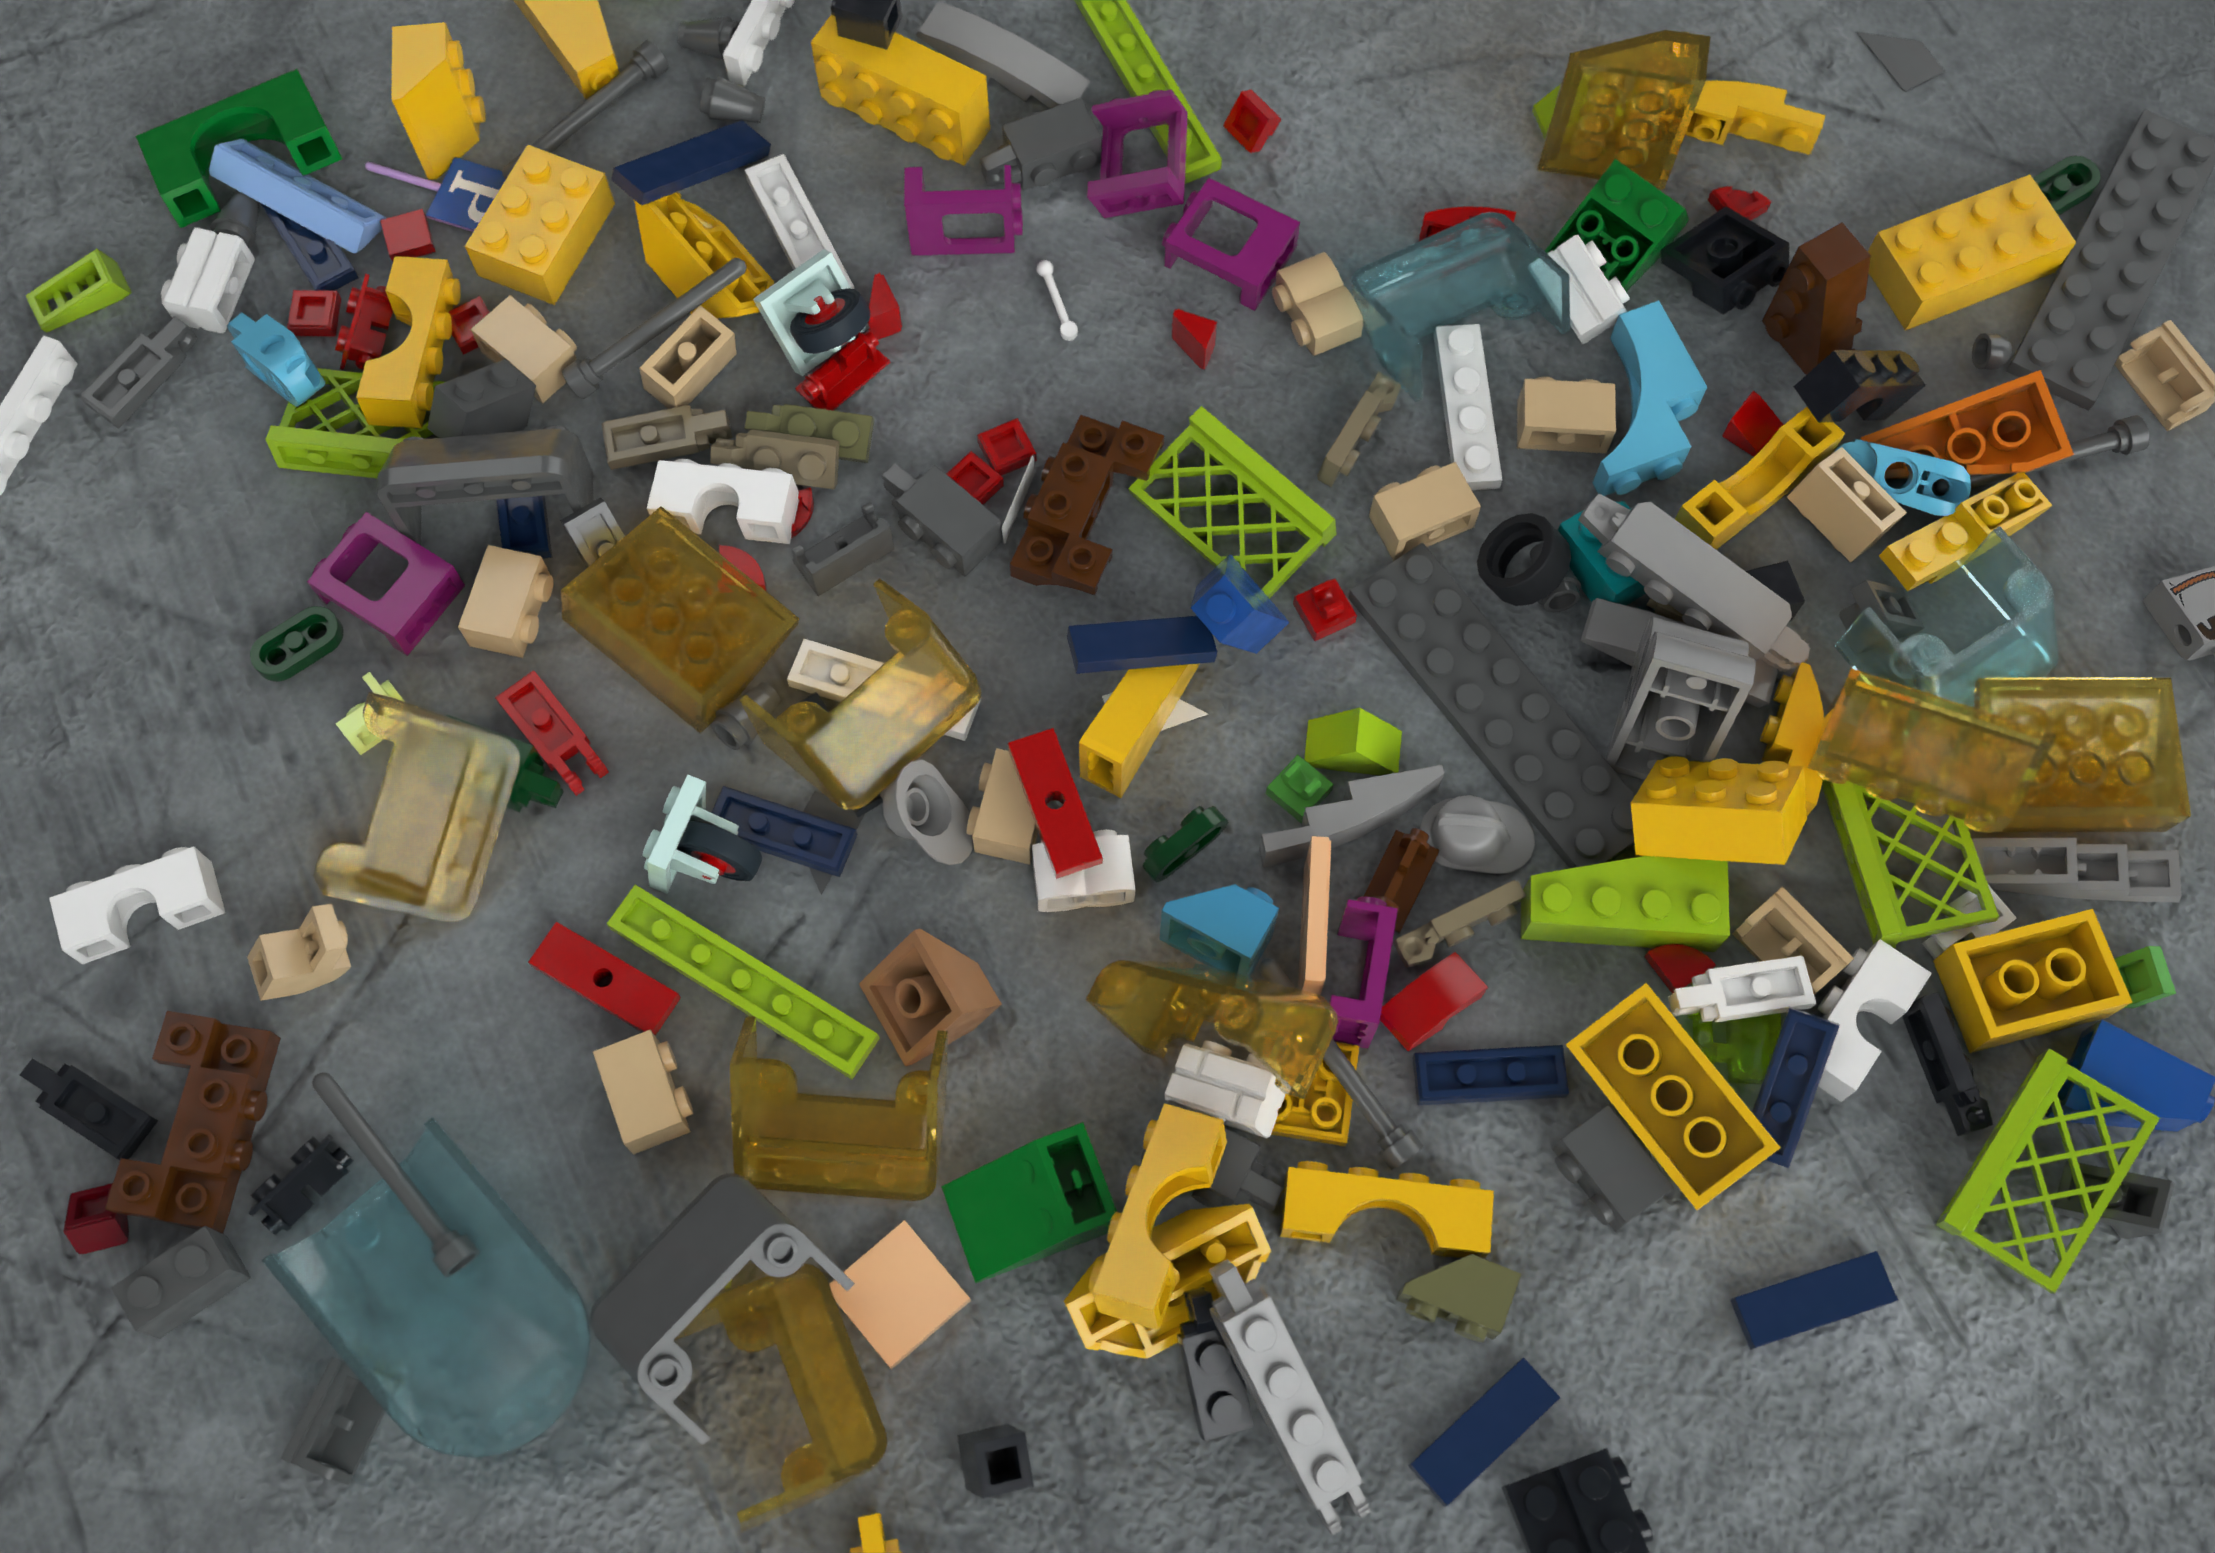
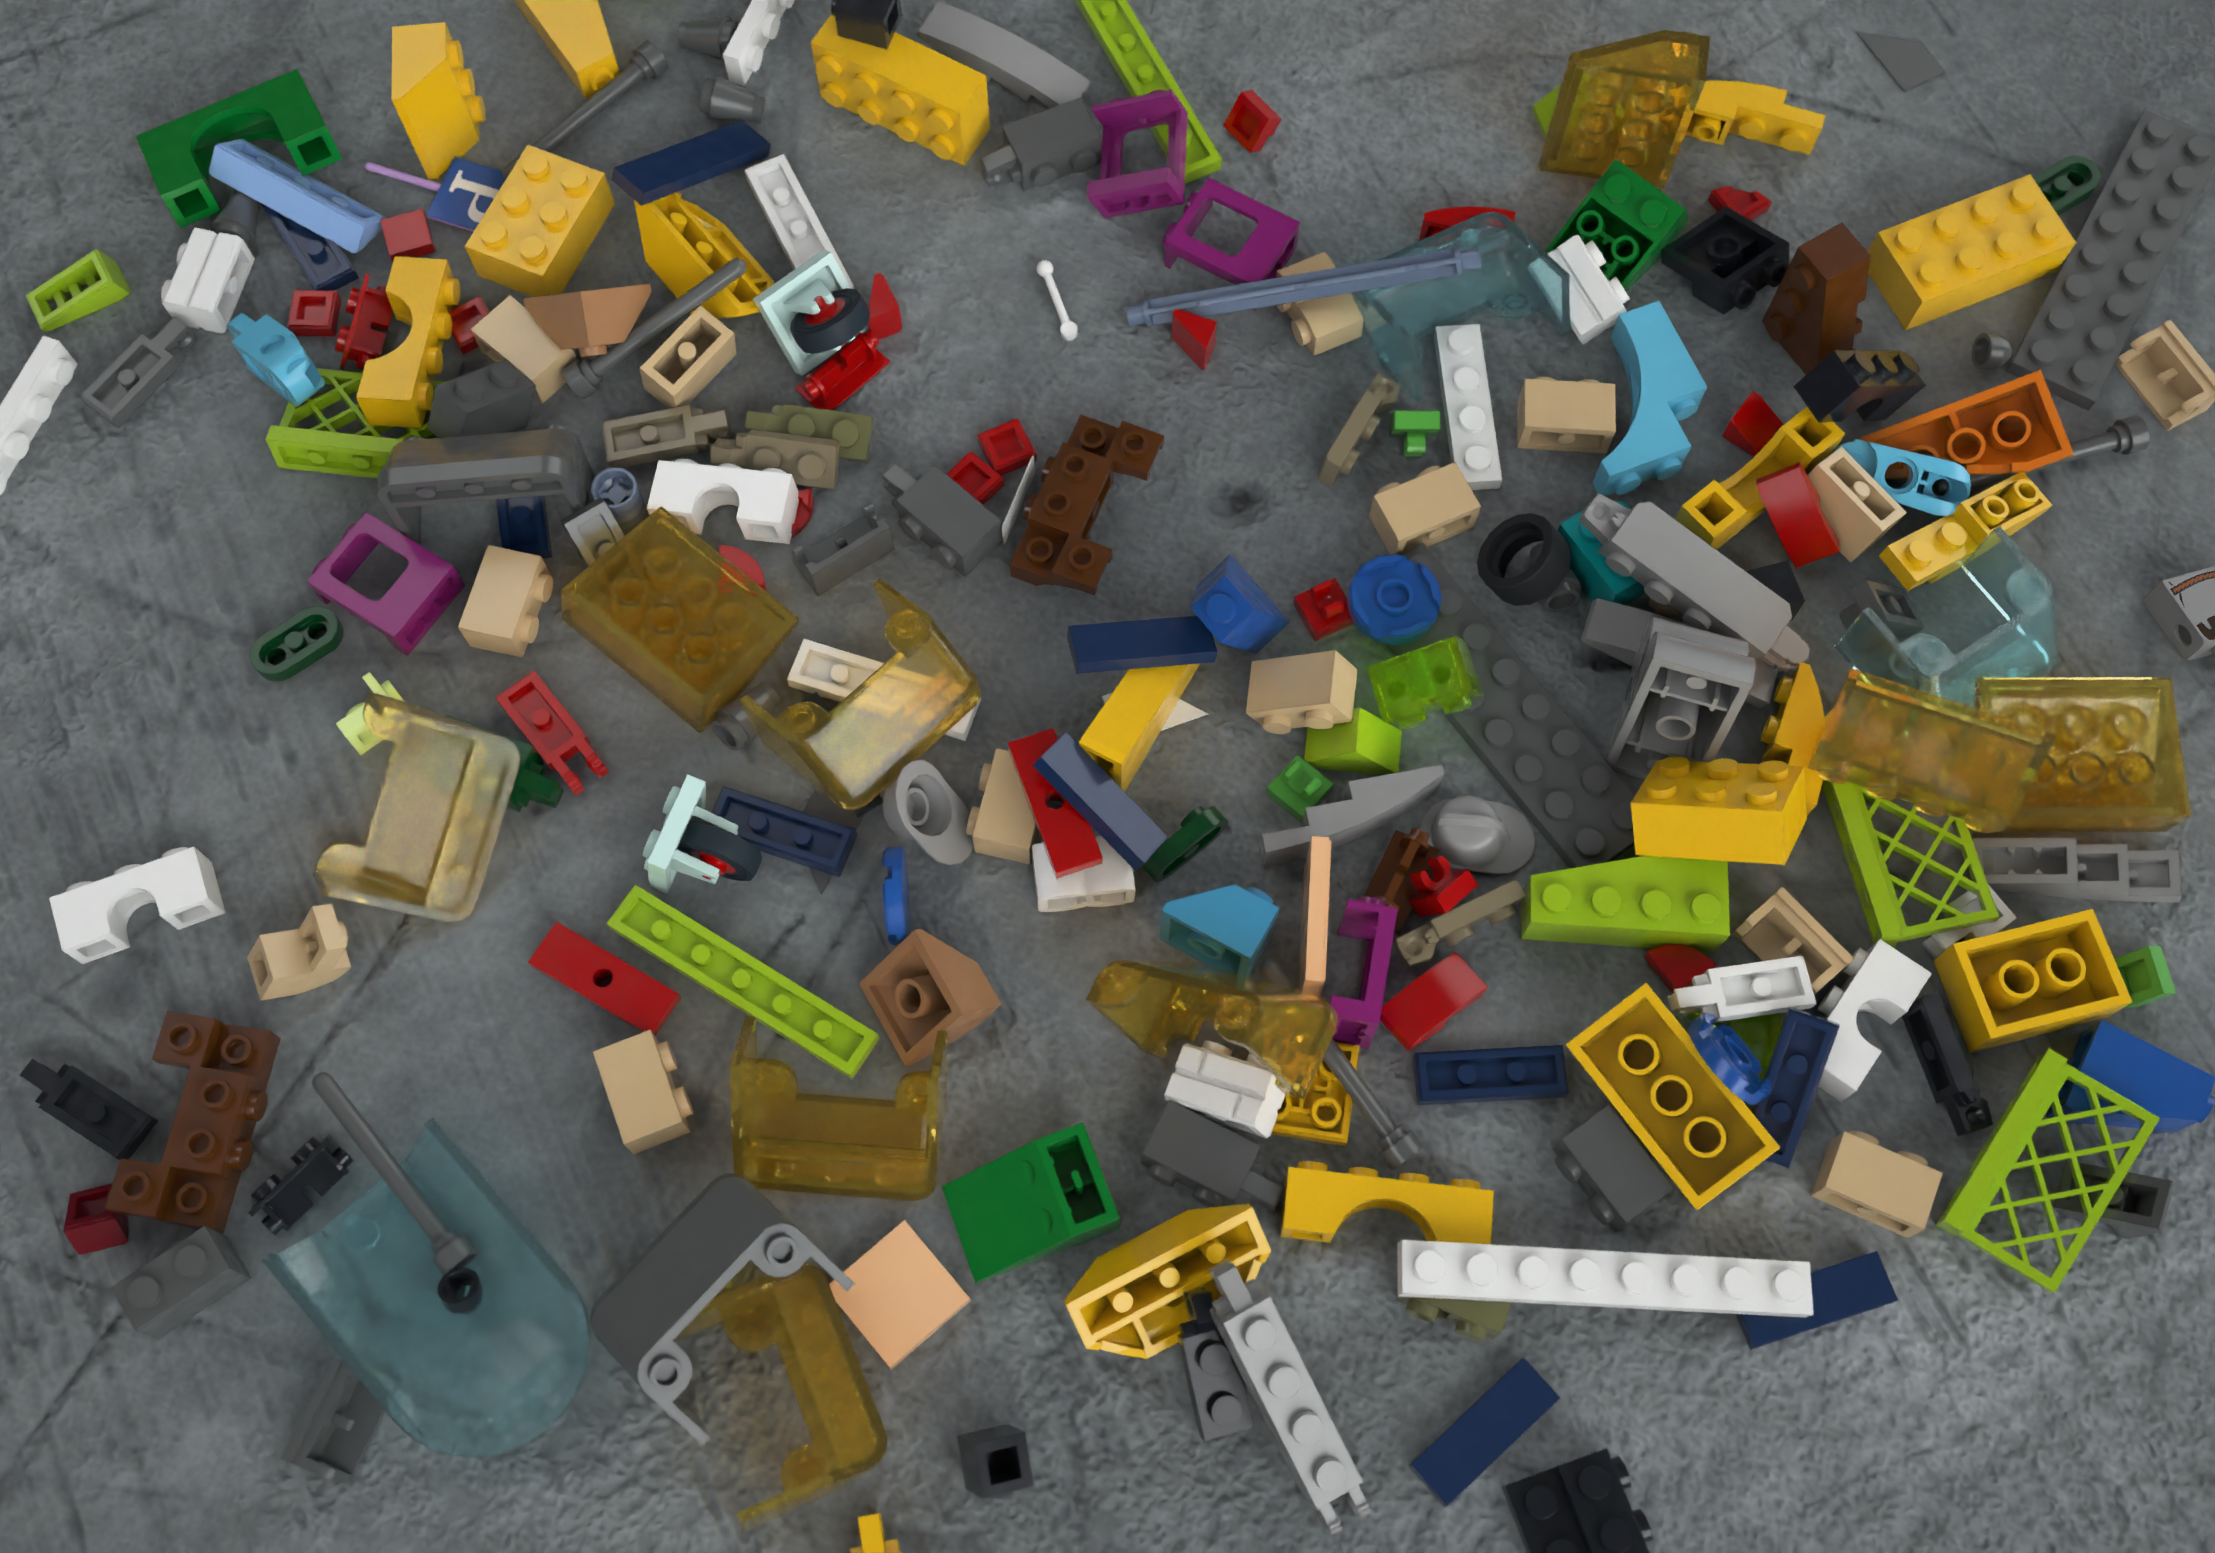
magenta window [904,165,1023,256] -> none
yellow arch [1089,1103,1227,1331] -> none
lime fence [1128,406,1336,599] -> none
none -> black hinge [437,1268,483,1315]
none -> medium nougat slope [523,284,652,357]
none -> sand blue wheel [591,468,646,529]
none -> blue tile [882,846,910,945]
none -> dark blue tile [1033,732,1168,871]
none -> sand blue piece [1127,247,1482,326]
none -> tan brick [1246,650,1357,734]
none -> blue tile [1347,554,1442,645]
none -> clear neon green brick [1366,636,1483,729]
none -> bright green tile [1389,411,1440,457]
none -> white plate [1397,1240,1813,1317]
none -> red tile [1409,856,1478,917]
none -> blue tile [1688,1013,1771,1105]
none -> red slope [1756,462,1840,568]
none -> tan brick [1811,1131,1943,1238]

